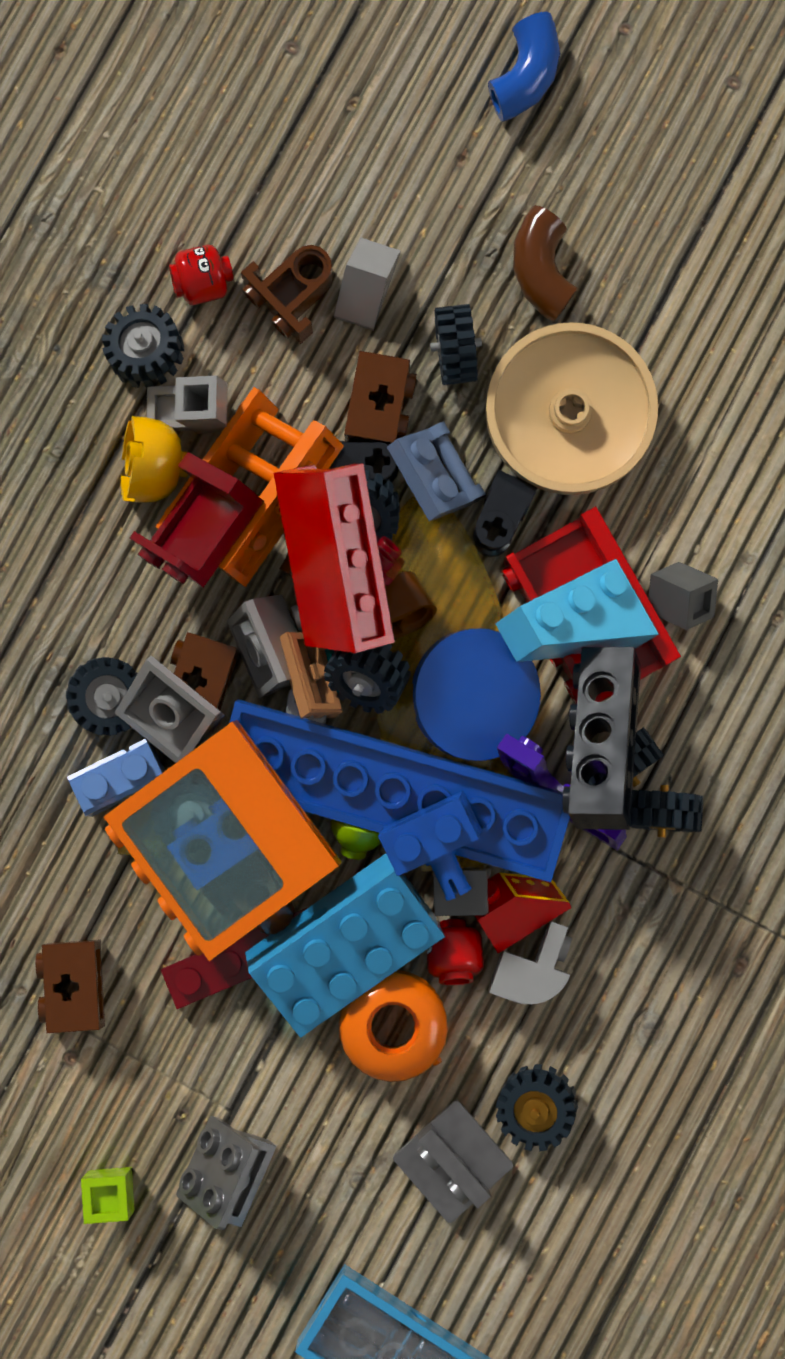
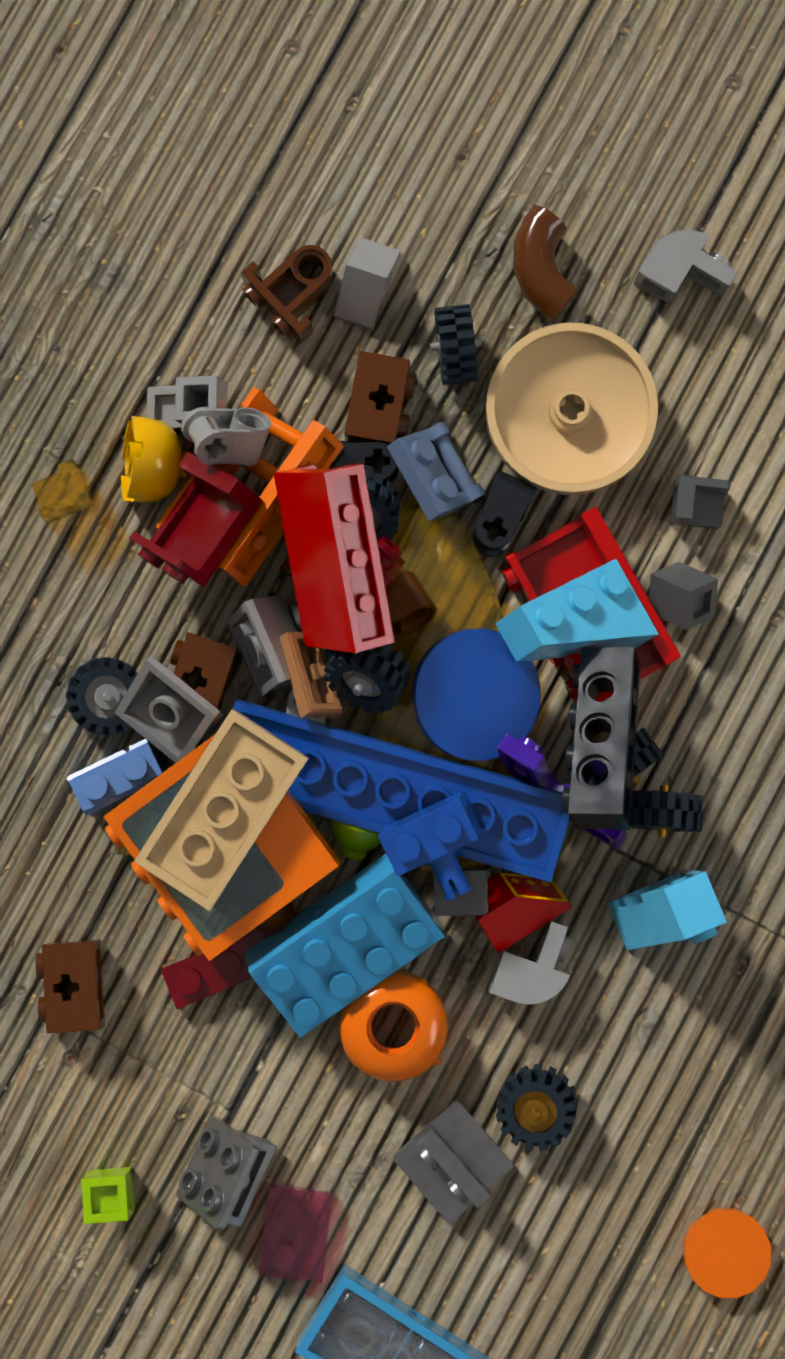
black wheel [102,304,184,388] -> none
red head [169,244,234,305] -> none
red head [426,919,484,986] -> none
blue cylinder [488,11,561,122] -> none
none -> clear yellow panel [32,459,95,524]
none -> tan plate [134,709,309,911]
none -> light grey piece [181,407,272,466]
none -> clear pink plate [259,1184,333,1283]
none -> medium azure wedge [607,870,727,950]
none -> light grey brick [634,230,738,304]
none -> dark grey panel [670,475,731,529]
none -> orange tile [683,1208,771,1298]

